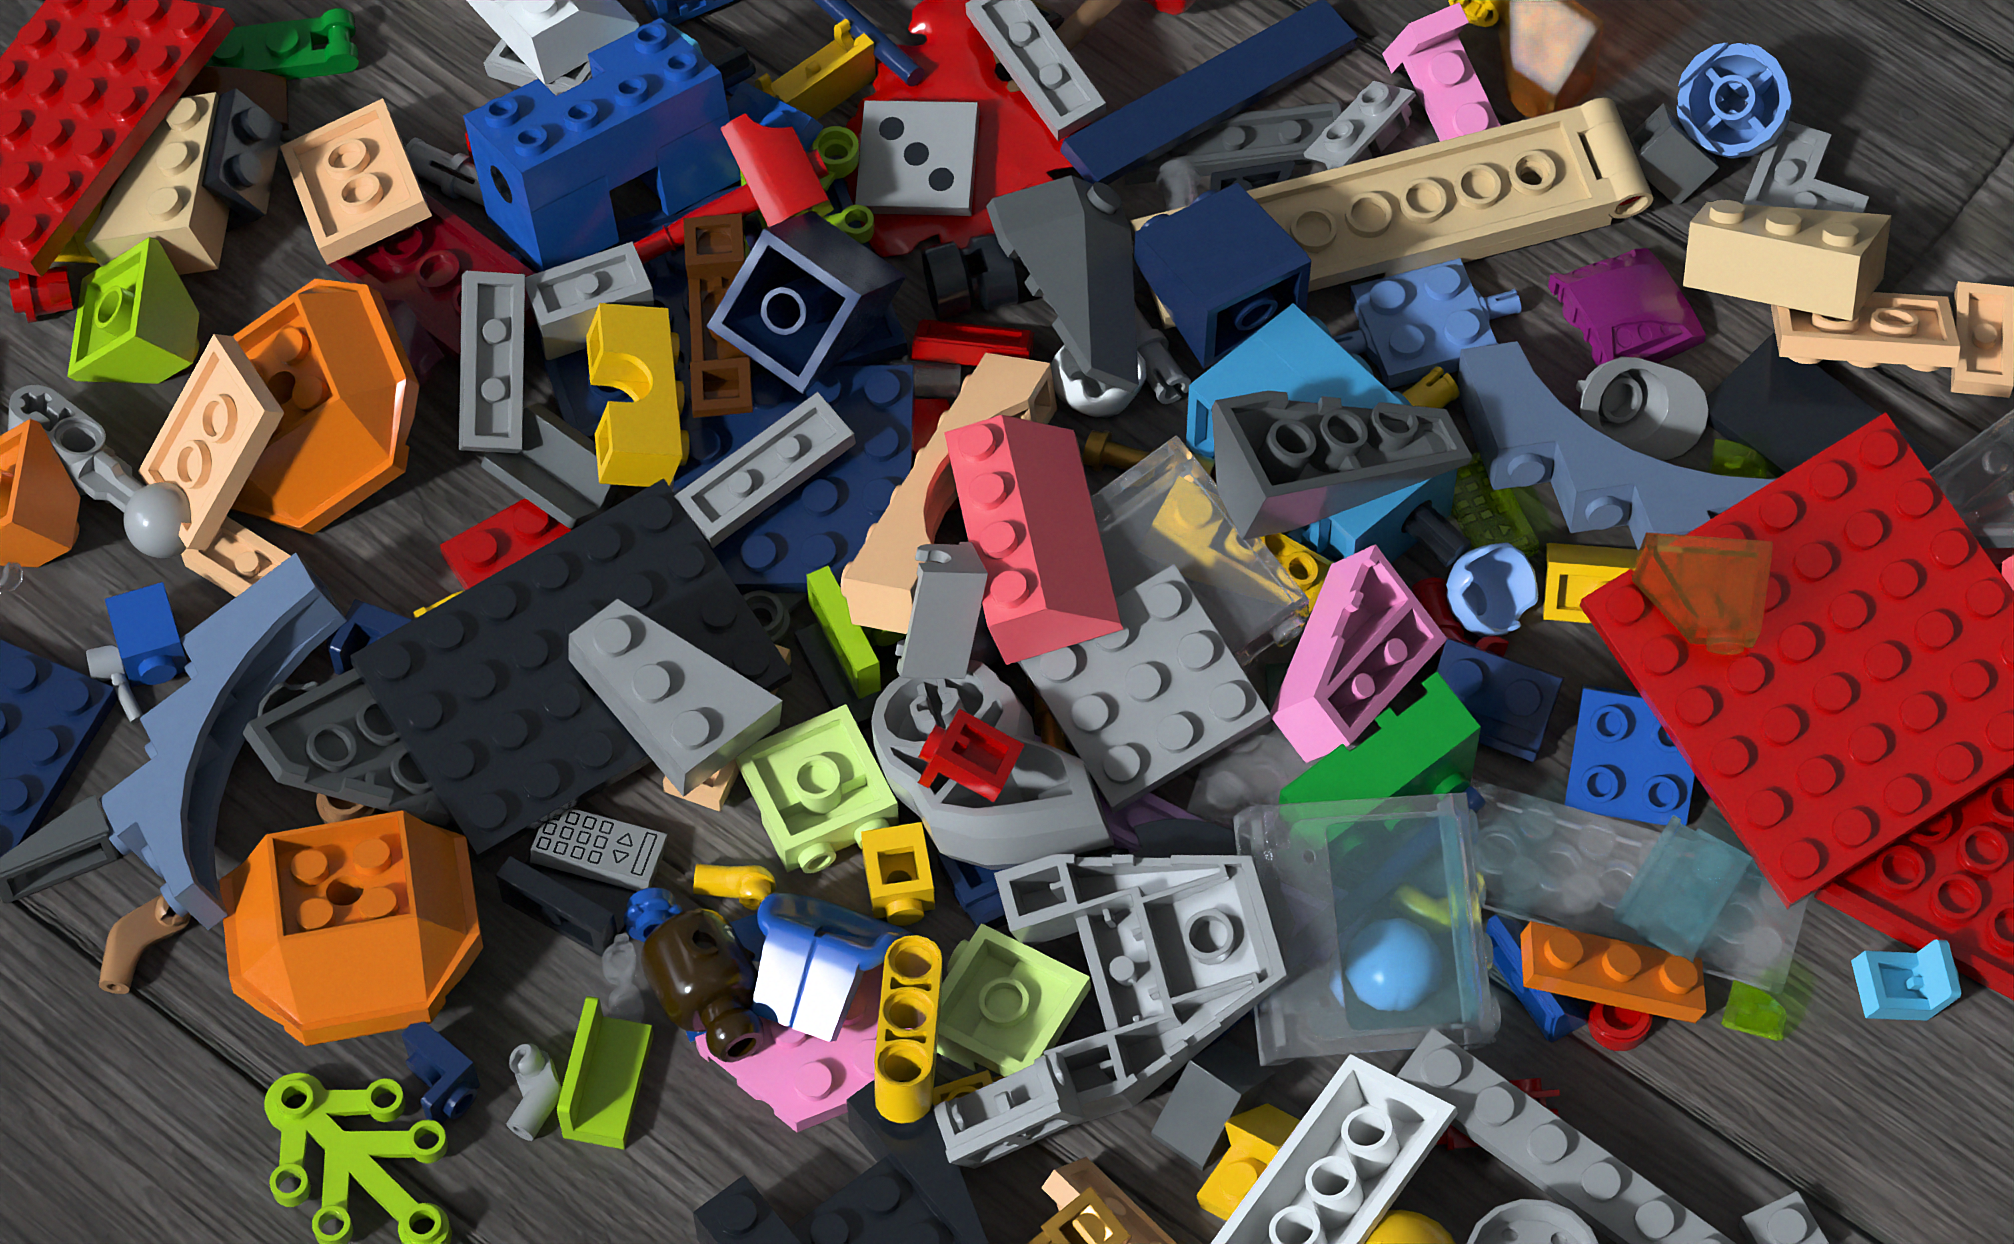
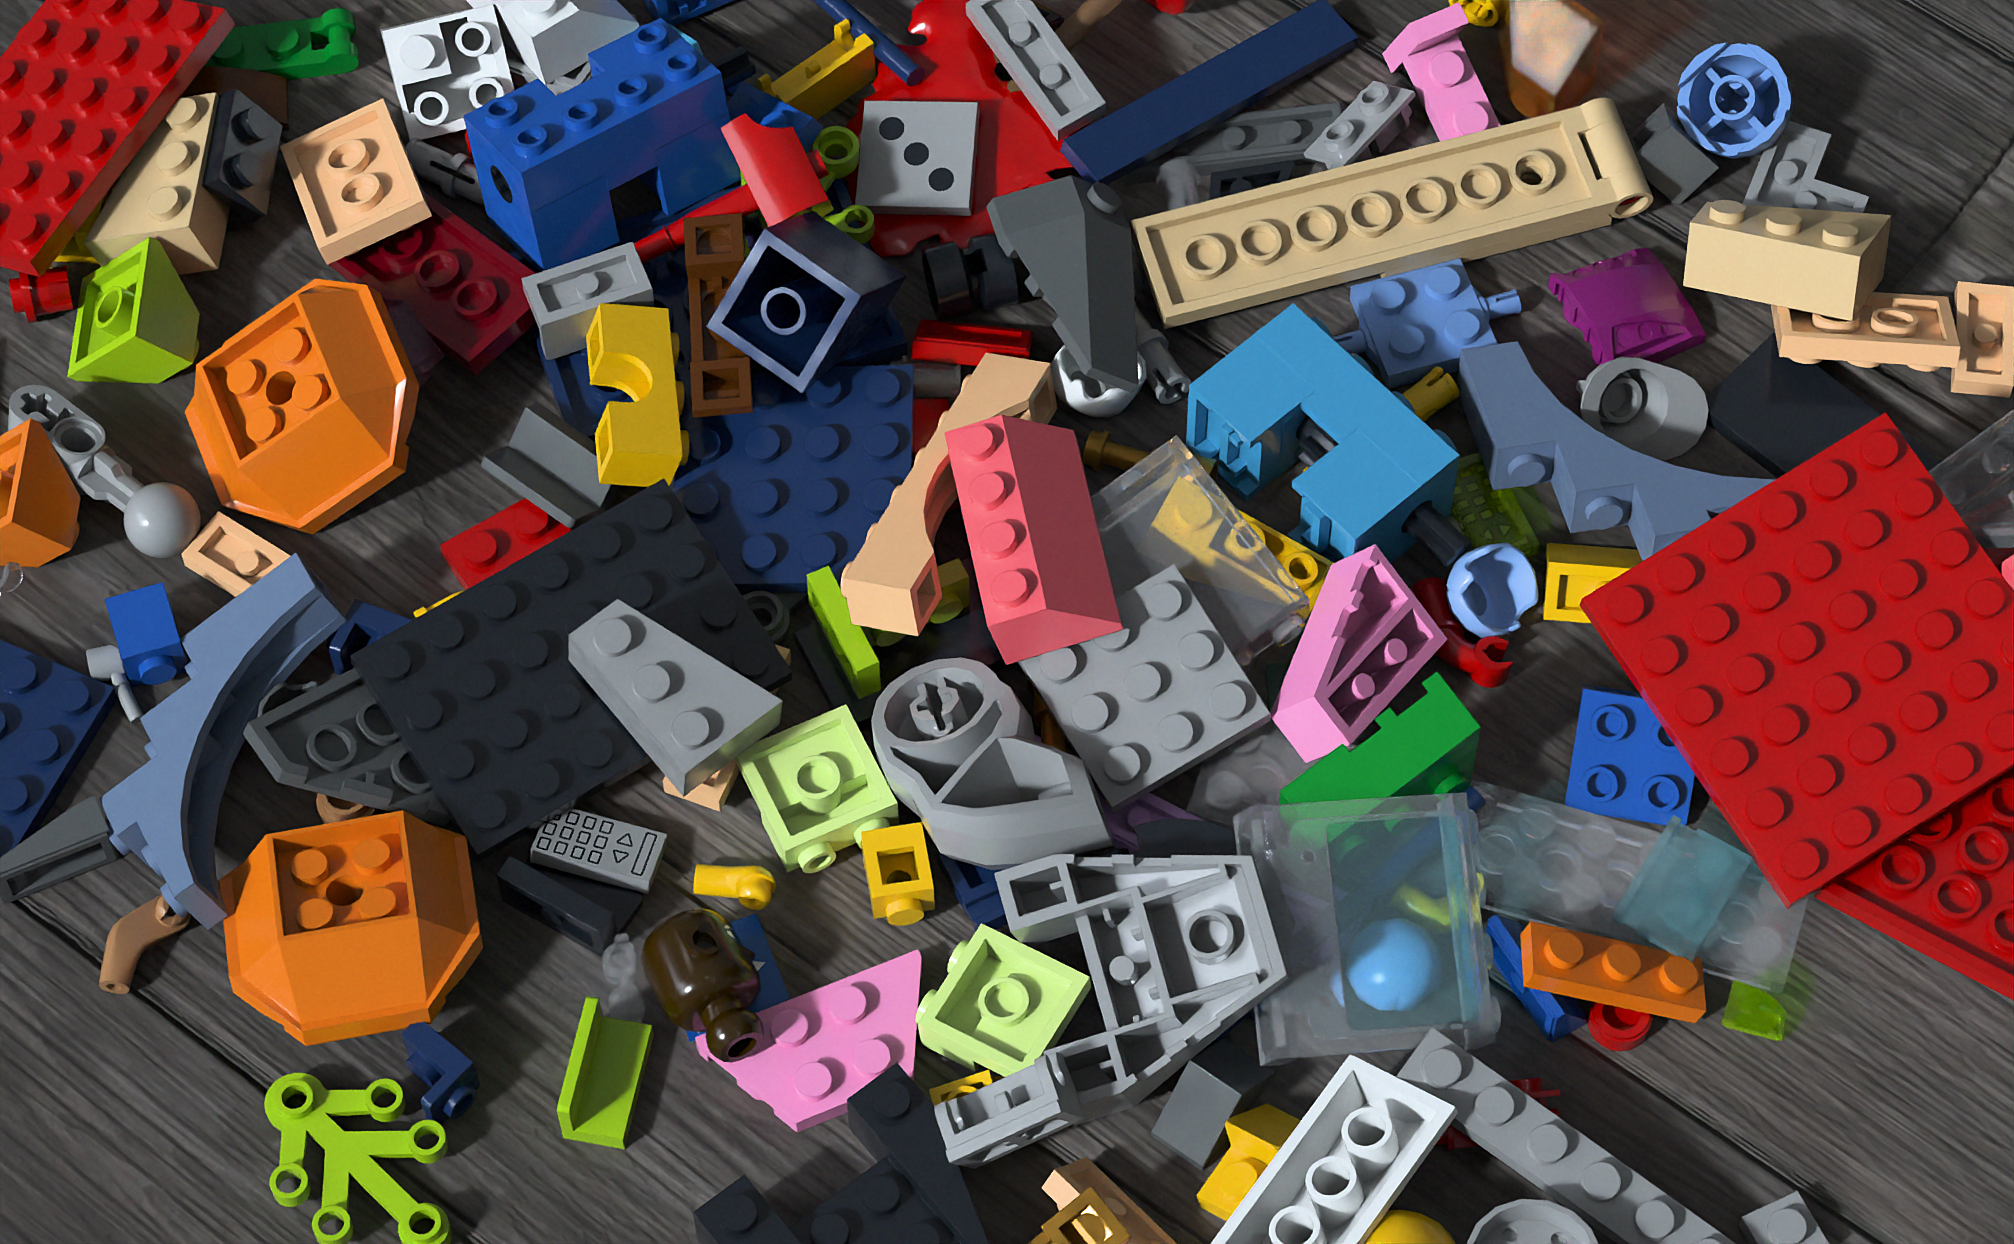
light nougat plate [138,334,284,550] -> none
light grey plate [459,271,525,453] -> none
light grey arm [506,1043,562,1141] -> none
blue plate [623,888,684,943] -> none
light grey plate [674,392,856,548] -> none
piece [751,893,914,1042] -> none
yellow beam [874,935,942,1124] -> none
light grey hinge [895,542,988,679] -> none
red bracket [918,709,1025,802] -> none
dark blue slope [1134,182,1312,369] -> none
dark grey wedge [1212,390,1472,540] -> none
dark blue plate [1436,637,1565,762] -> none
clear orange slope [1632,532,1773,655] -> none
clear neon green tile [1708,439,1767,479] -> none
medium azure bracket [1851,939,1961,1021] -> none
none -> white slope [380,5,514,140]

